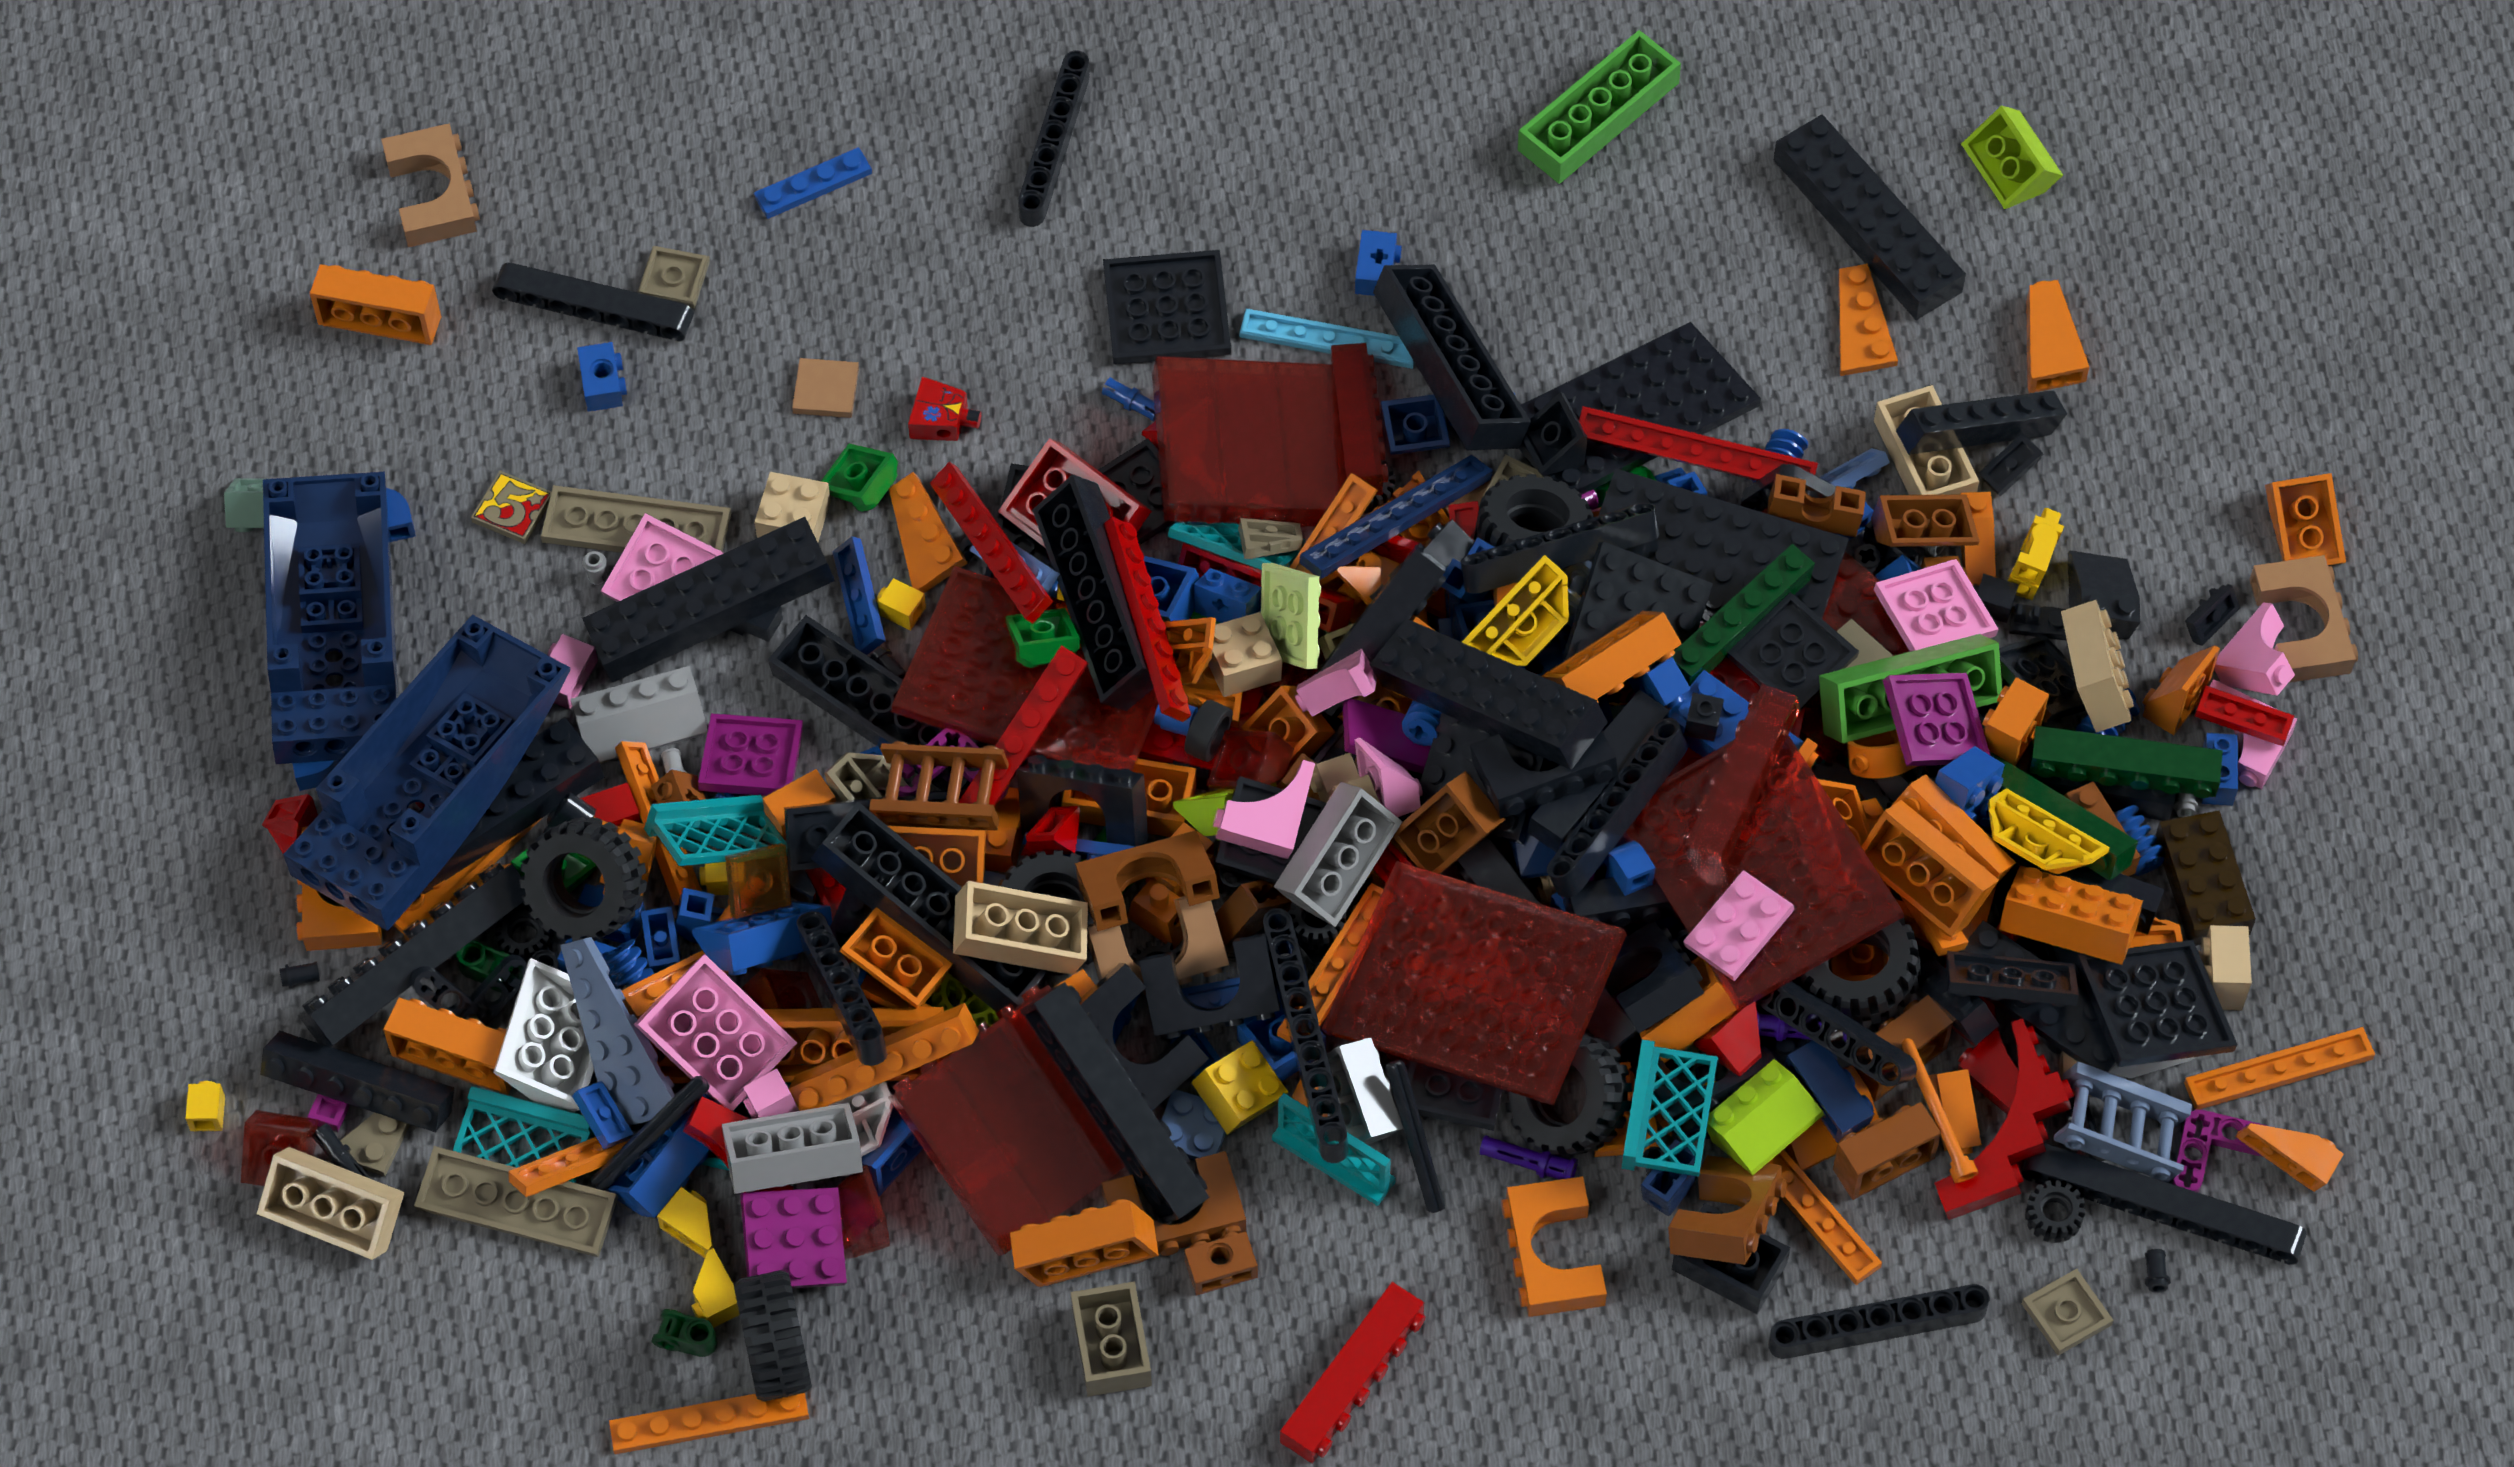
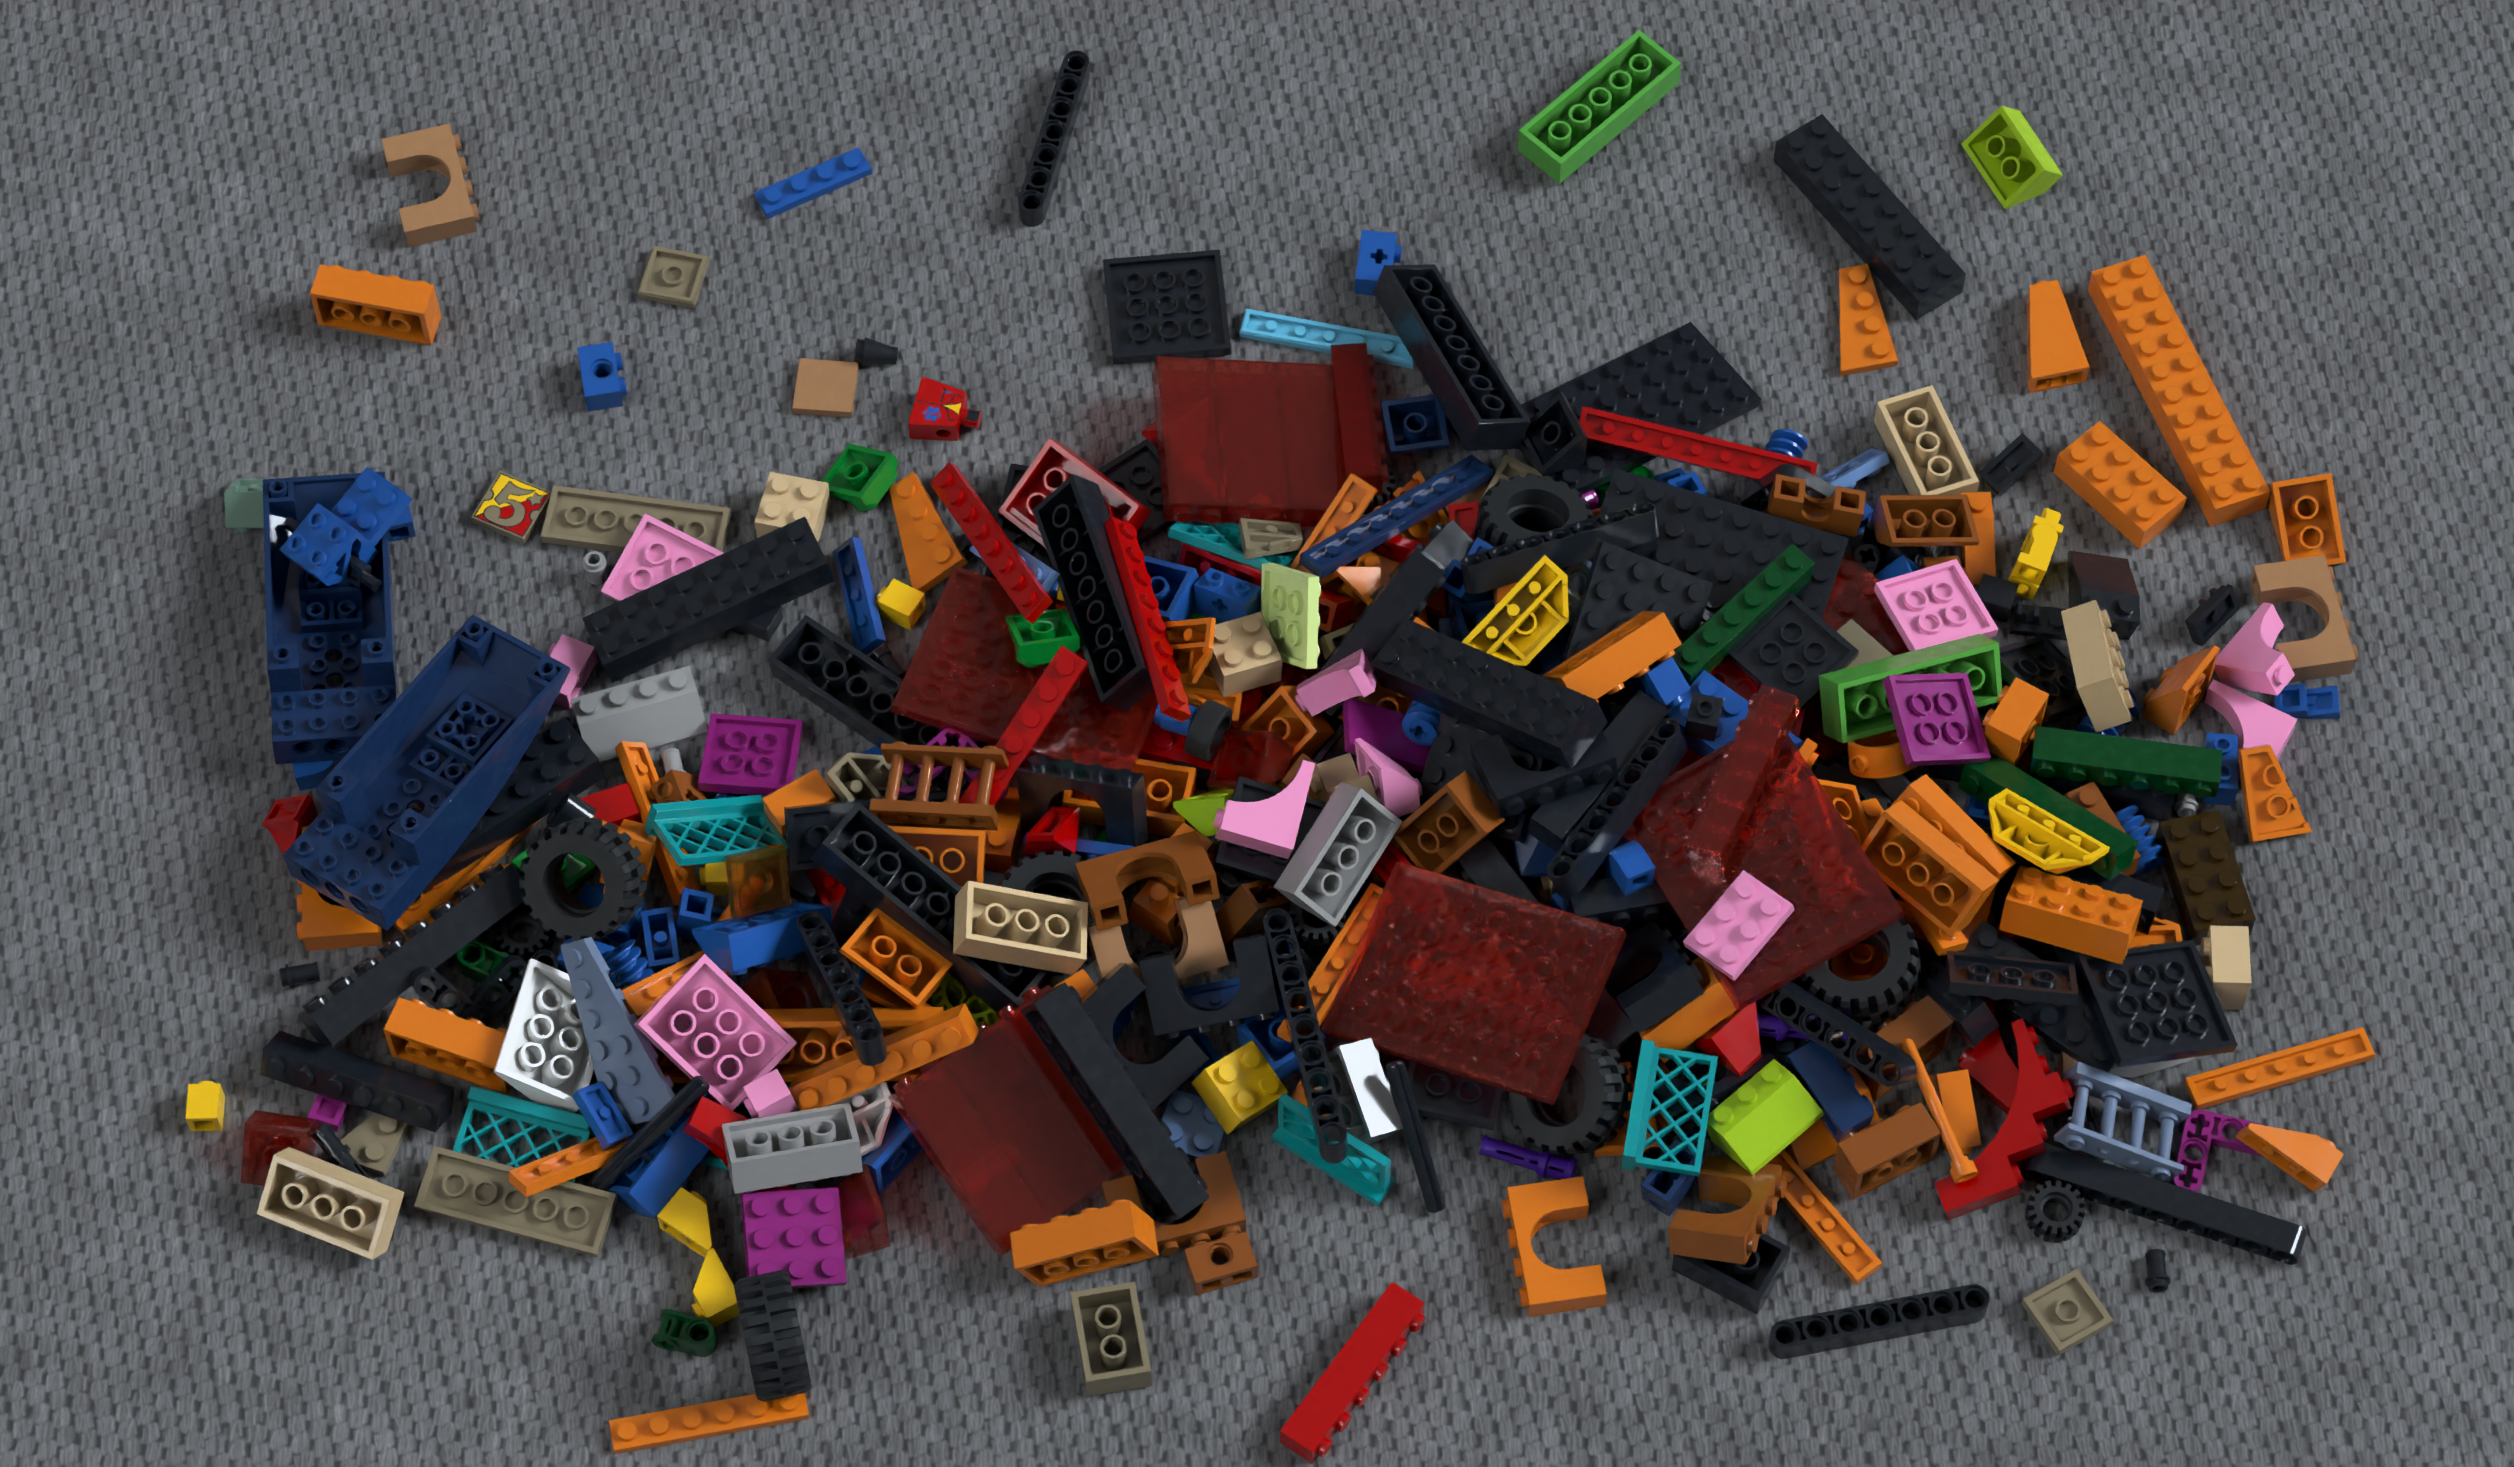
black beam [492,263,694,342] -> none
blue pin [1102,377,1163,421] -> none
black brick [1896,390,2067,455] -> none
blue brick [1935,746,2005,823] -> none
red plate [2195,686,2294,747] -> none
none -> blue piece [279,467,413,592]
none -> black cone [854,337,898,366]
none -> orange brick [2054,421,2187,549]
none -> orange brick [2087,255,2271,527]
none -> orange wing [2237,744,2312,842]
none -> blue slope [2274,683,2341,719]

